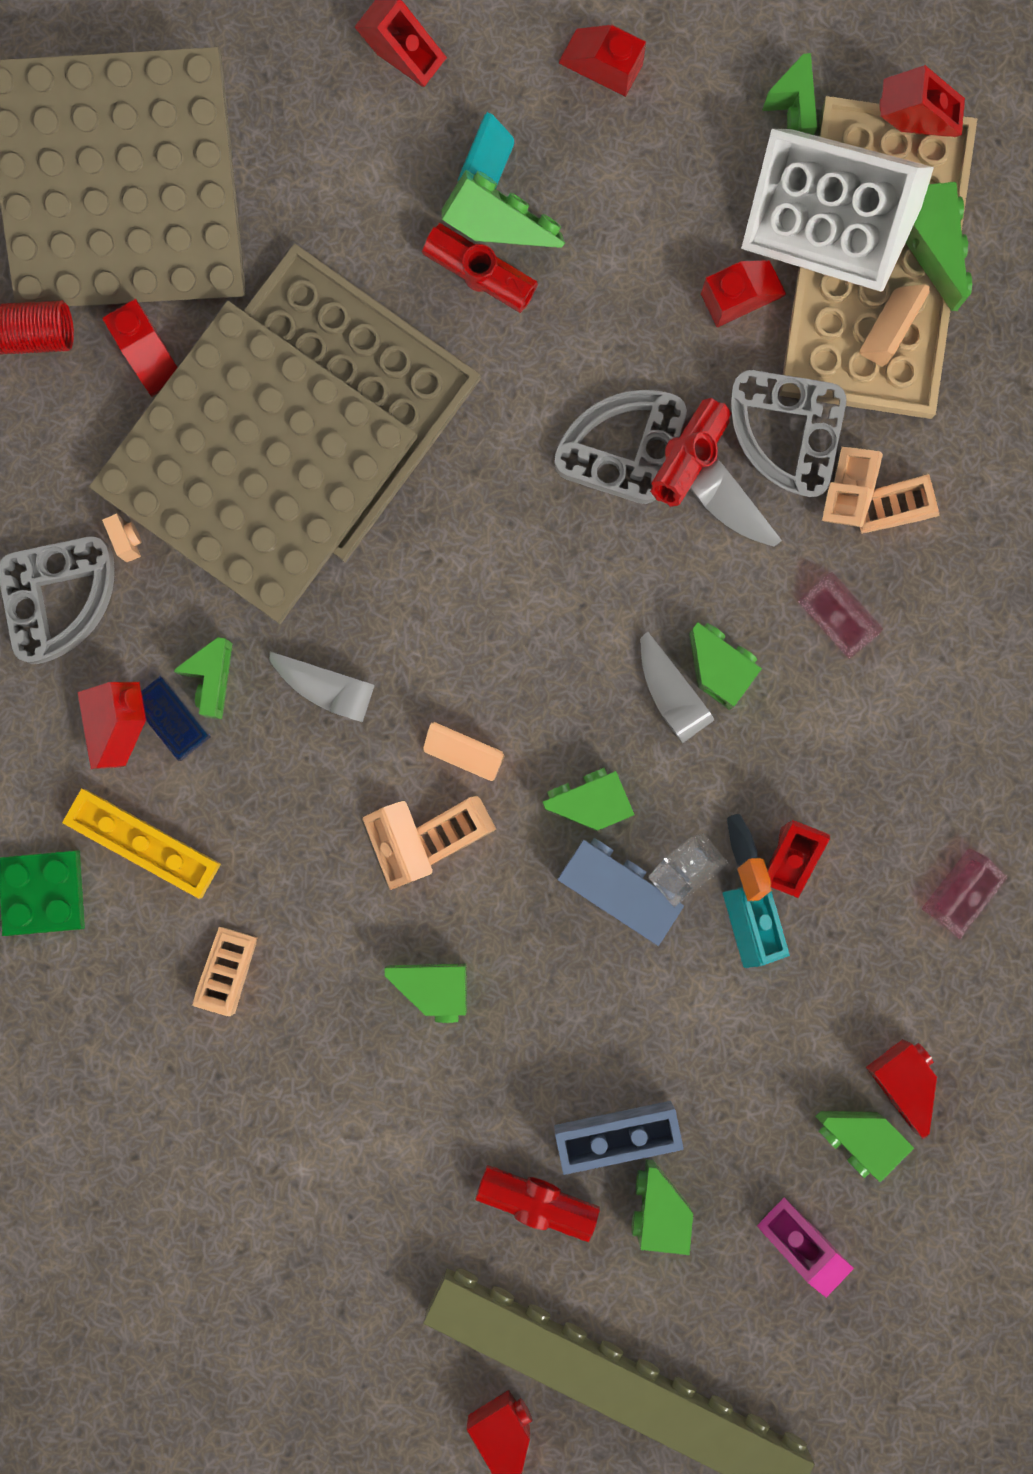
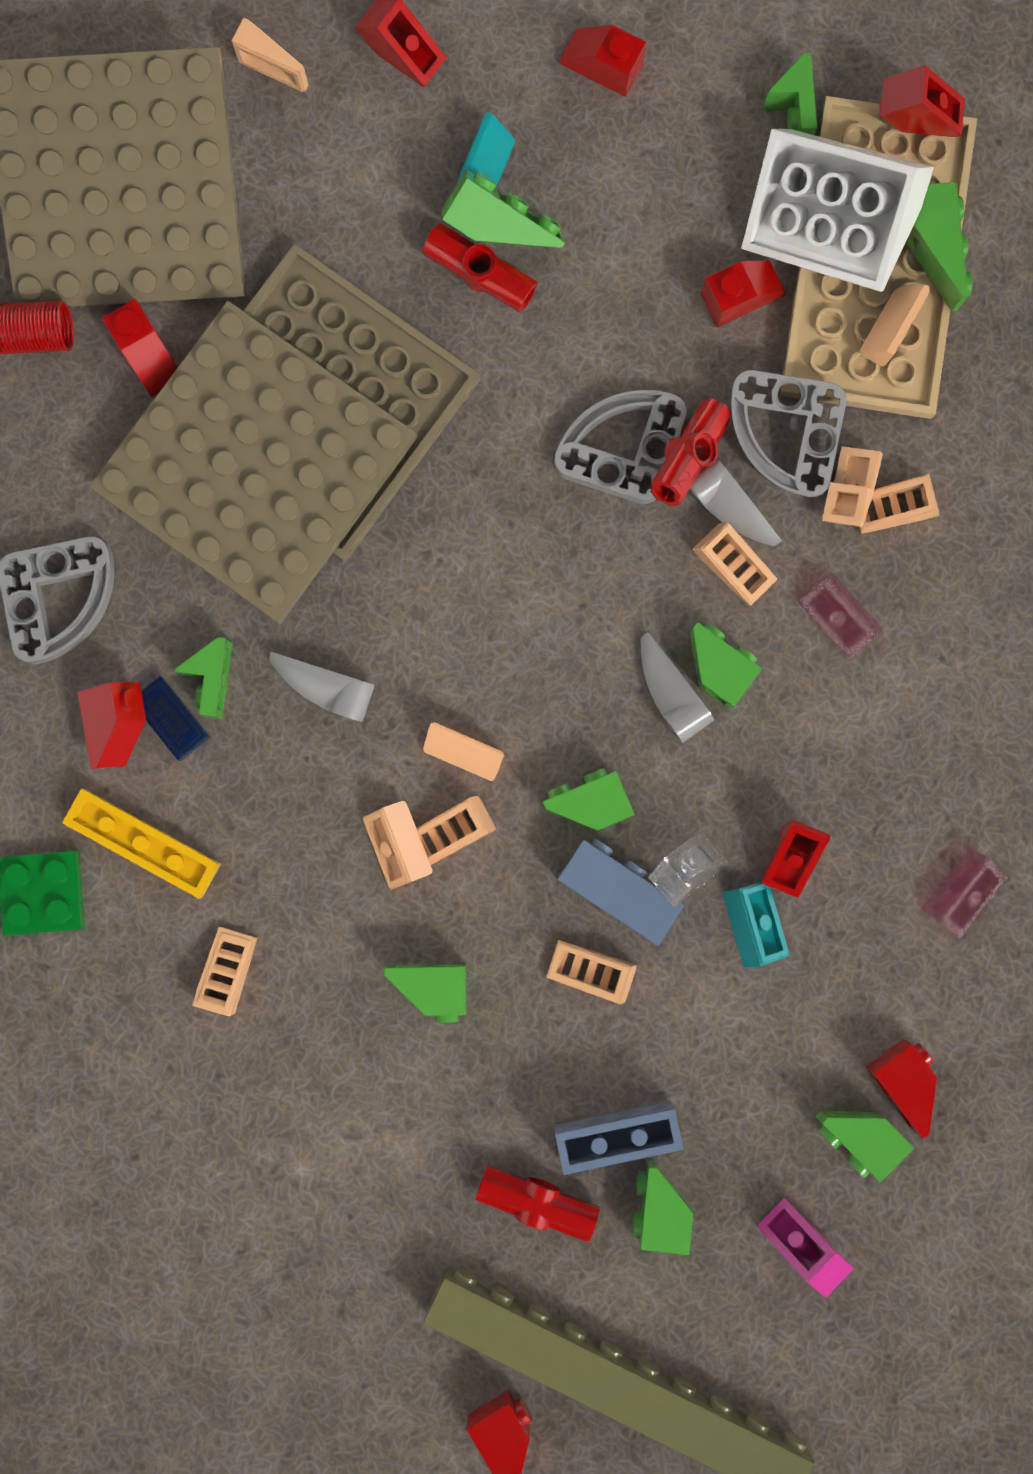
light nougat plate [102,514,142,562] -> none
piece [727,814,772,901] -> none
none -> light nougat slope [232,18,308,92]
none -> light nougat slope [546,940,637,1004]
none -> light nougat slope [692,522,777,606]

